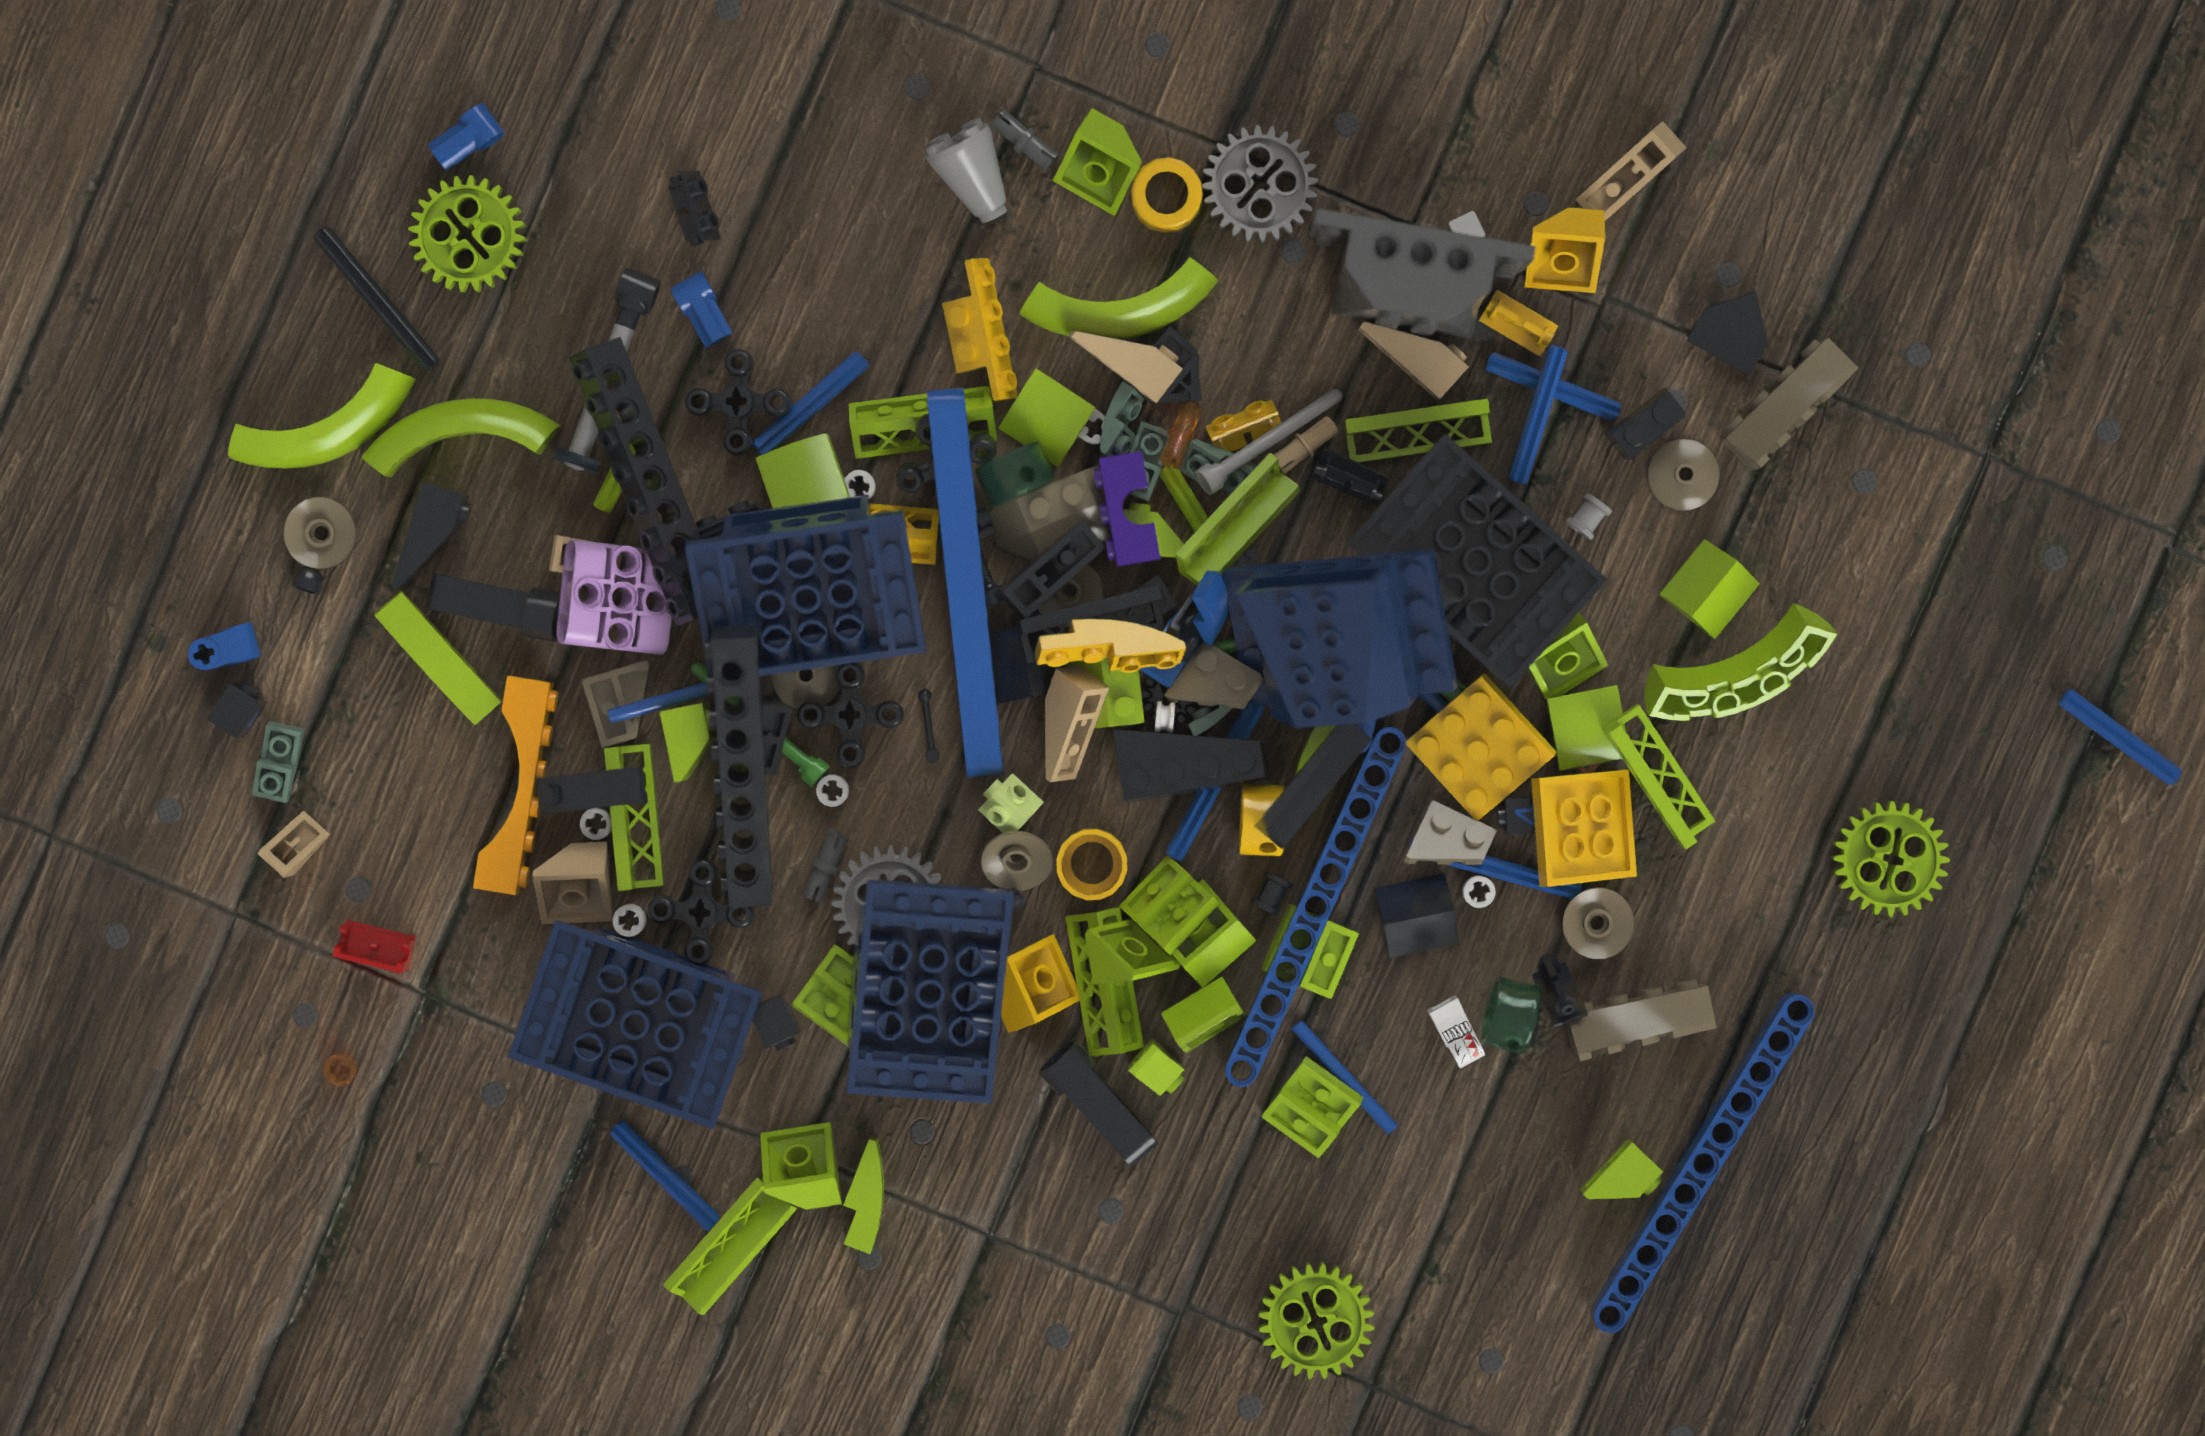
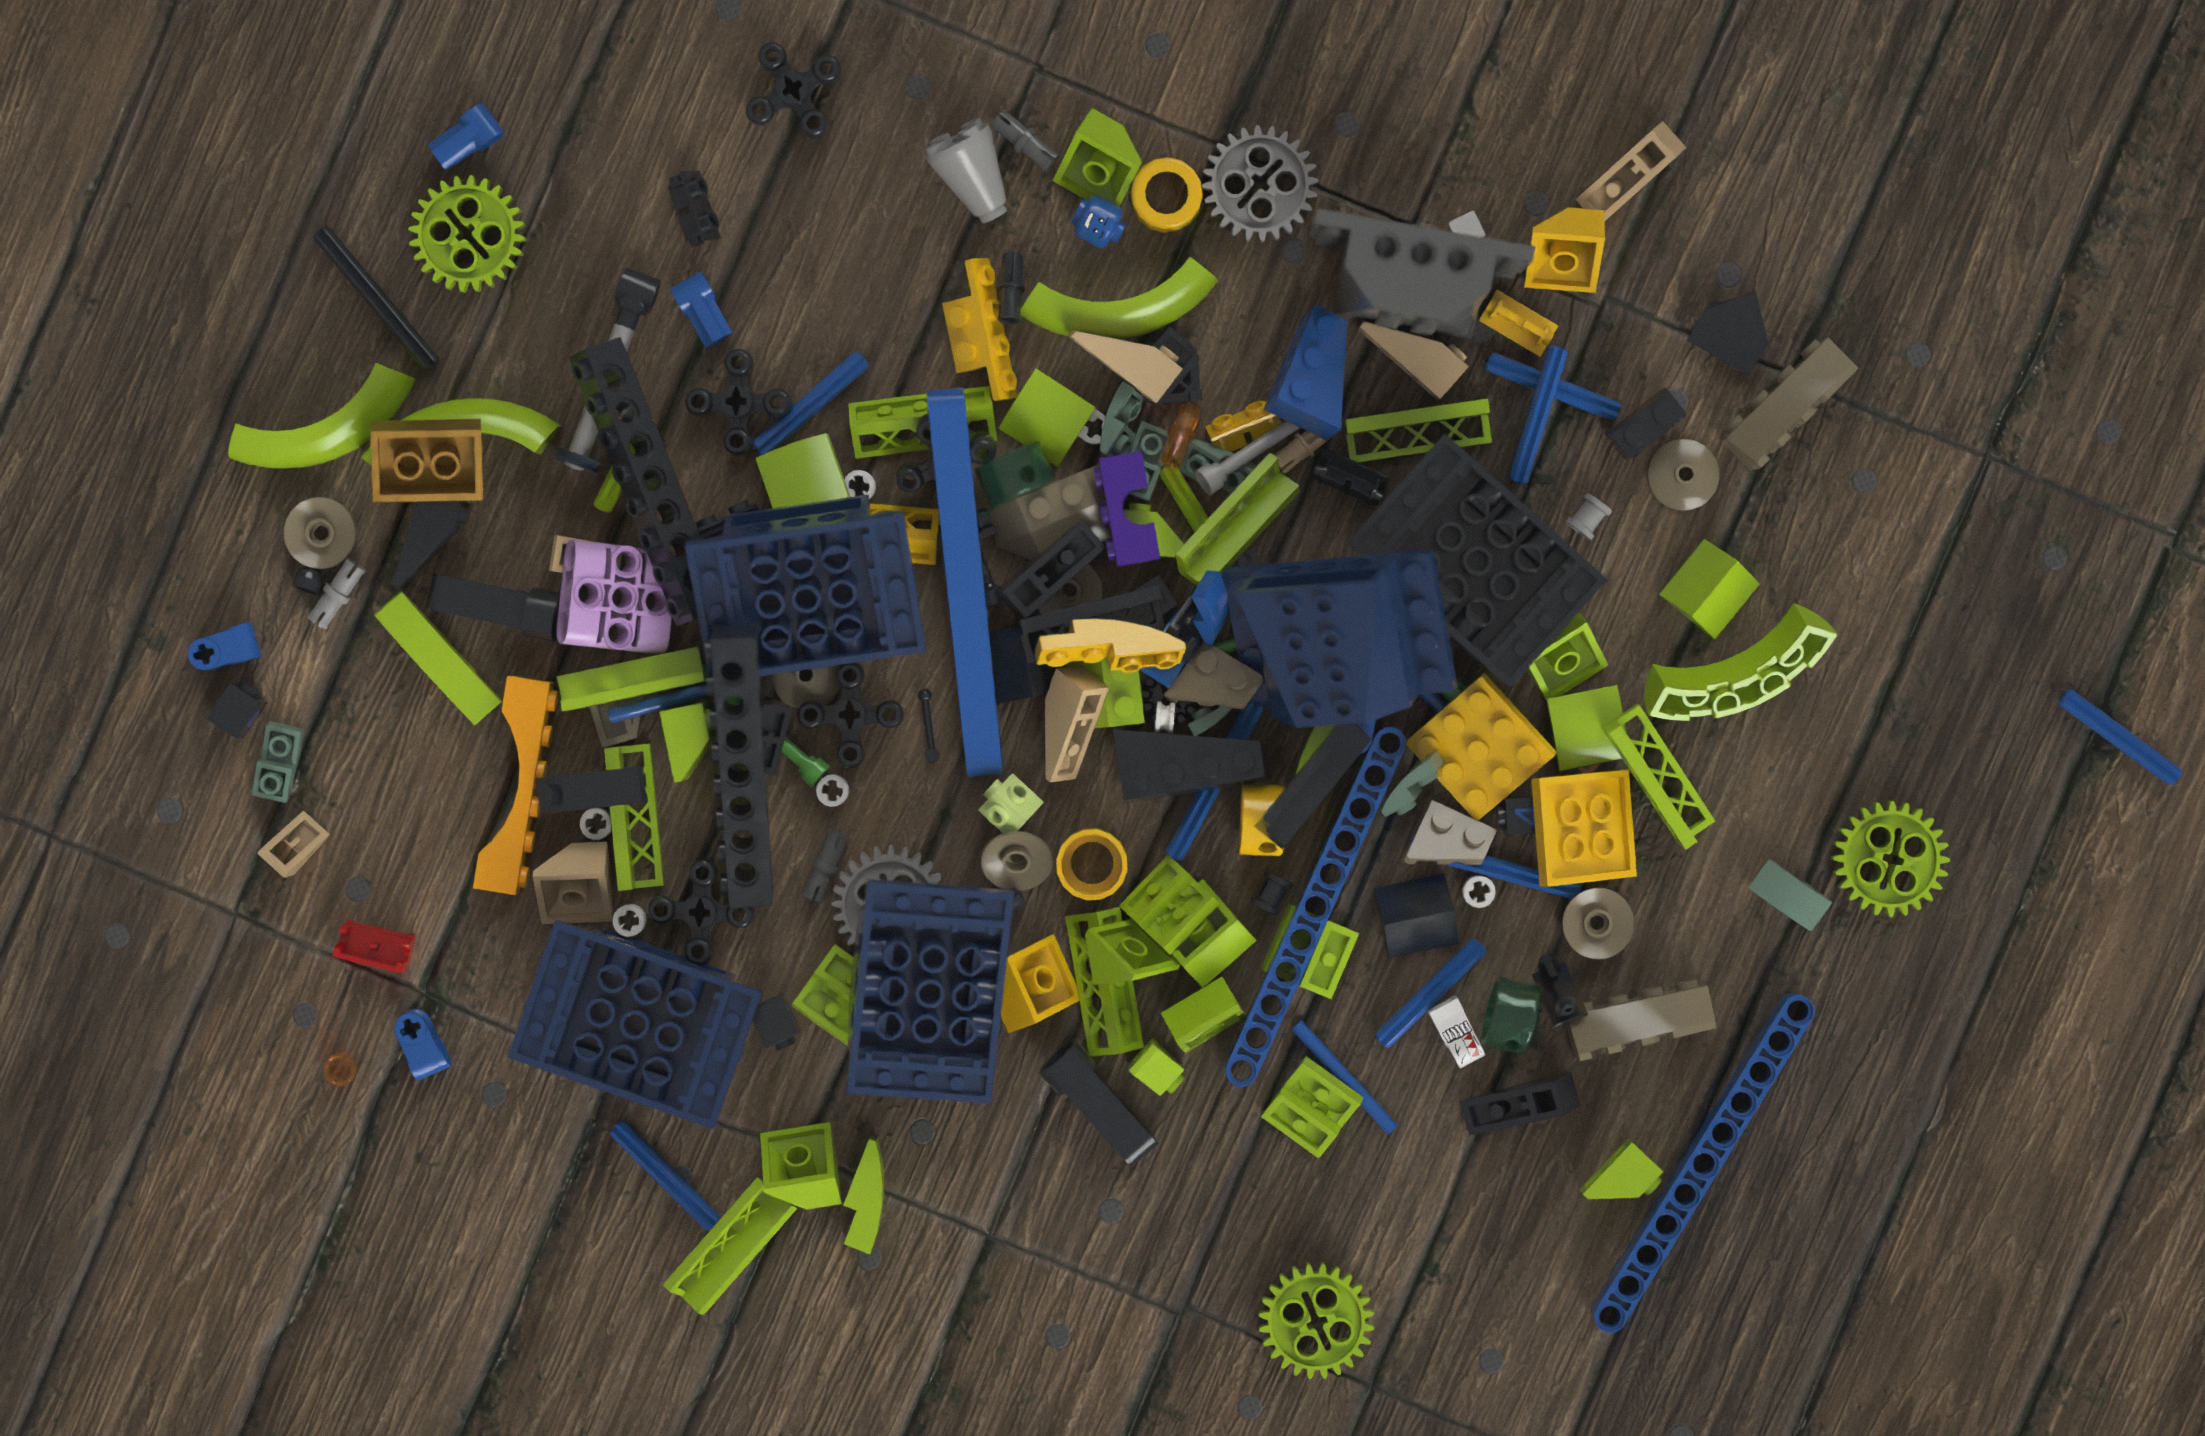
none -> light grey pin [307,558,366,629]
none -> pearl gold brick [370,419,483,502]
none -> blue piece [394,1009,452,1081]
none -> lime fence [557,647,706,712]
none -> black gear [746,42,841,139]
none -> black axle [997,252,1025,324]
none -> blue head [1071,195,1127,248]
none -> blue wedge [1264,305,1347,441]
none -> blue axle [1375,939,1487,1048]
none -> sand green slope [1381,750,1444,817]
none -> black slope [1460,1072,1581,1136]
none -> sand green slope [1748,859,1833,931]

